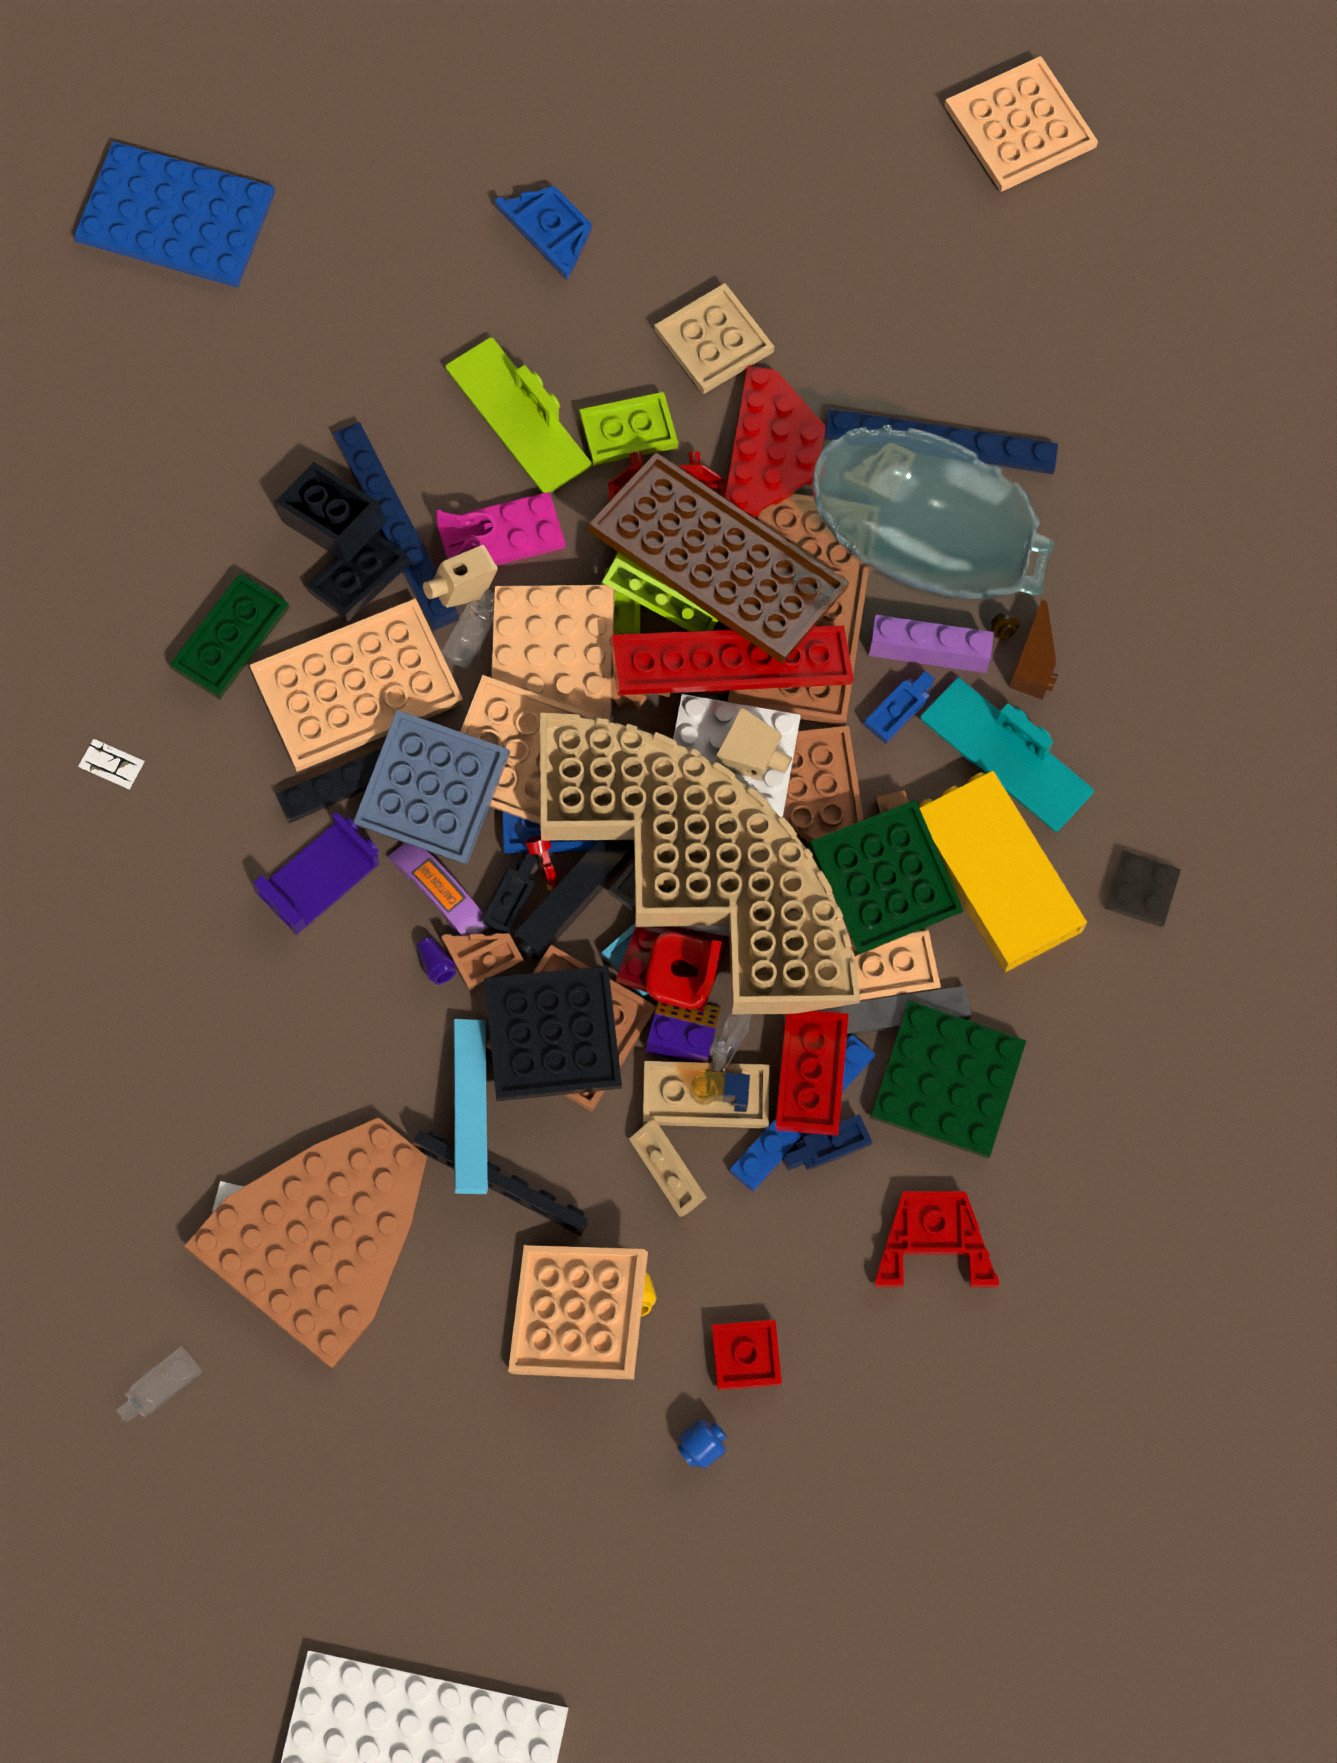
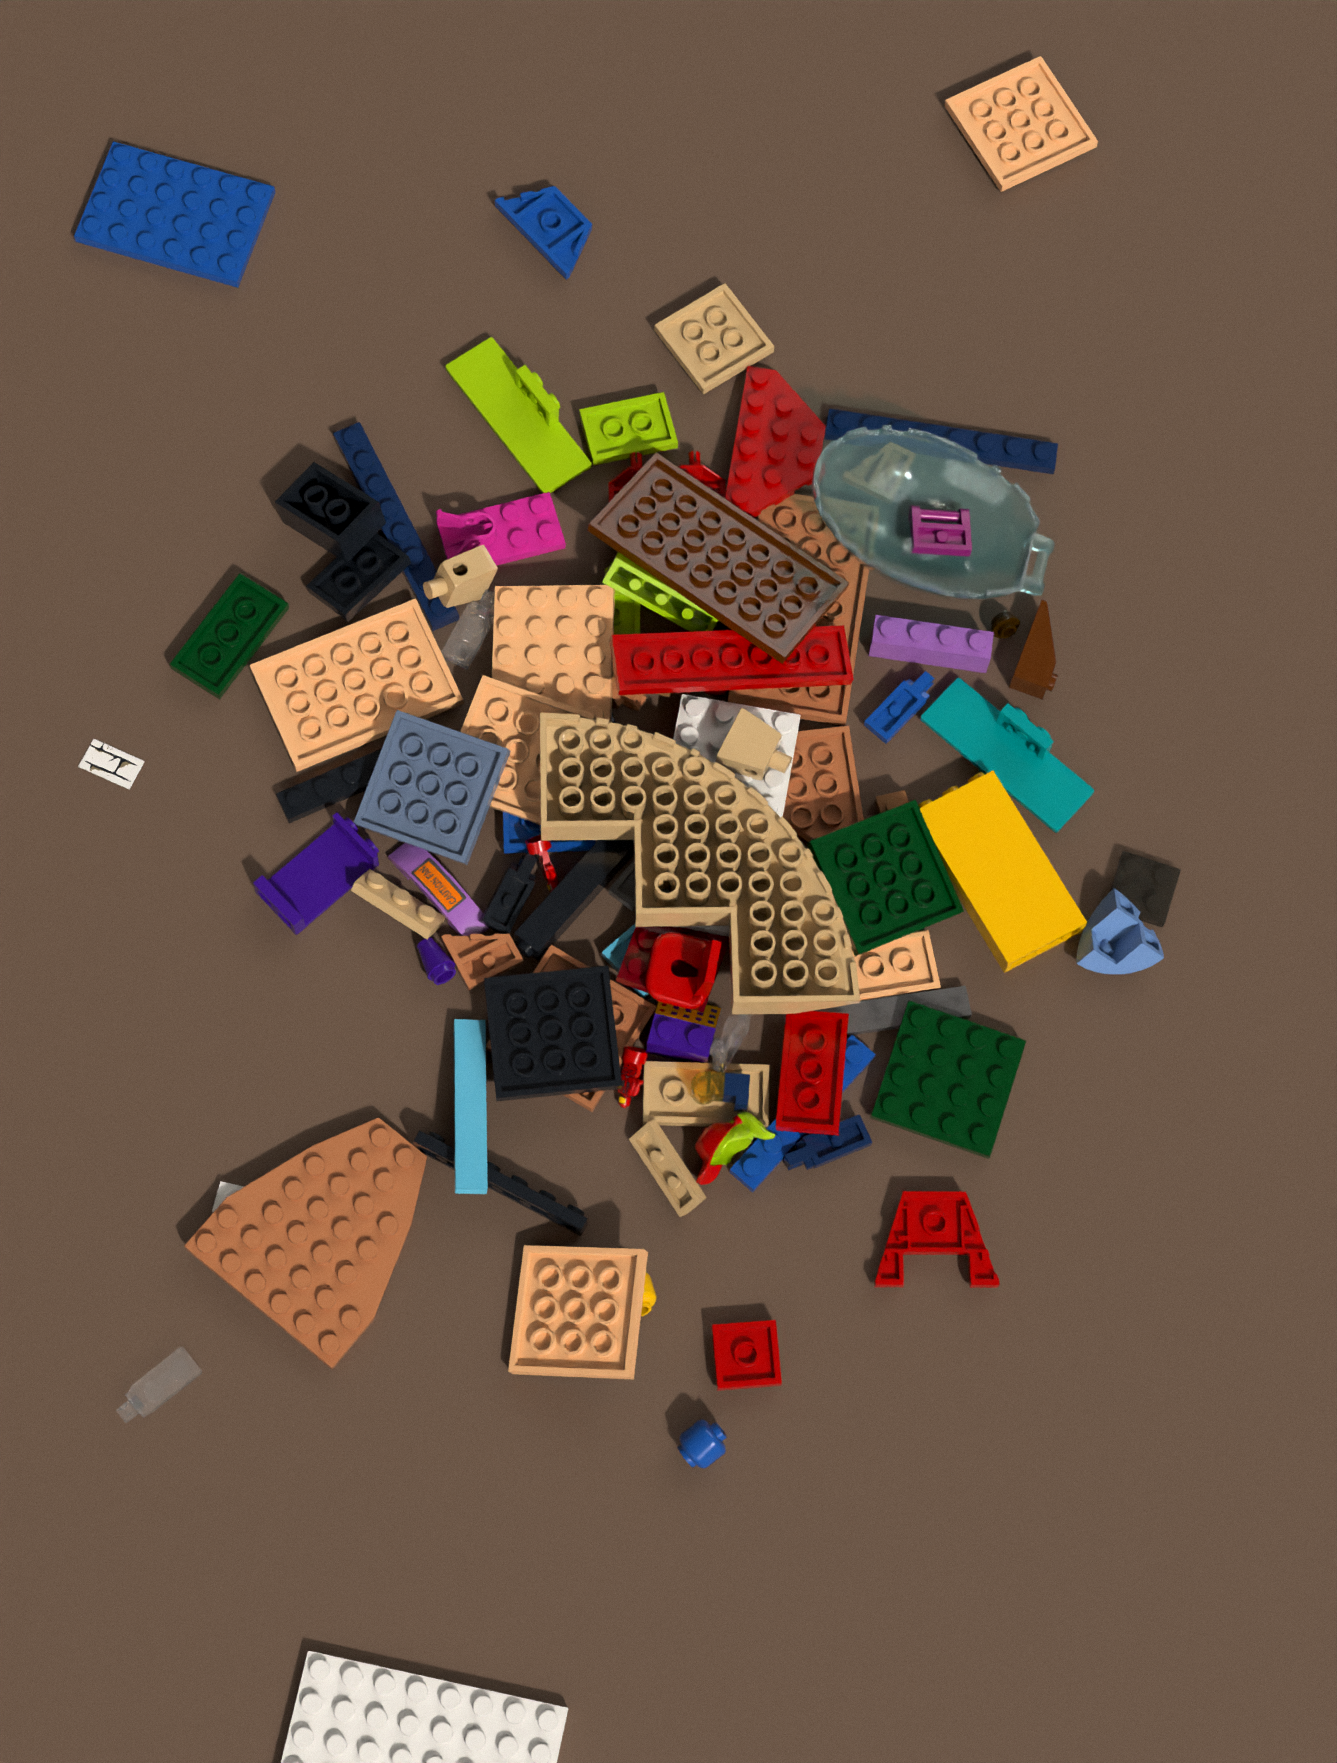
none -> tan plate [351,869,445,939]
none -> red piece [617,1046,648,1108]
none -> hair [695,1112,775,1185]
none -> magenta plate [908,505,972,557]
none -> medium blue brick [1076,888,1164,974]

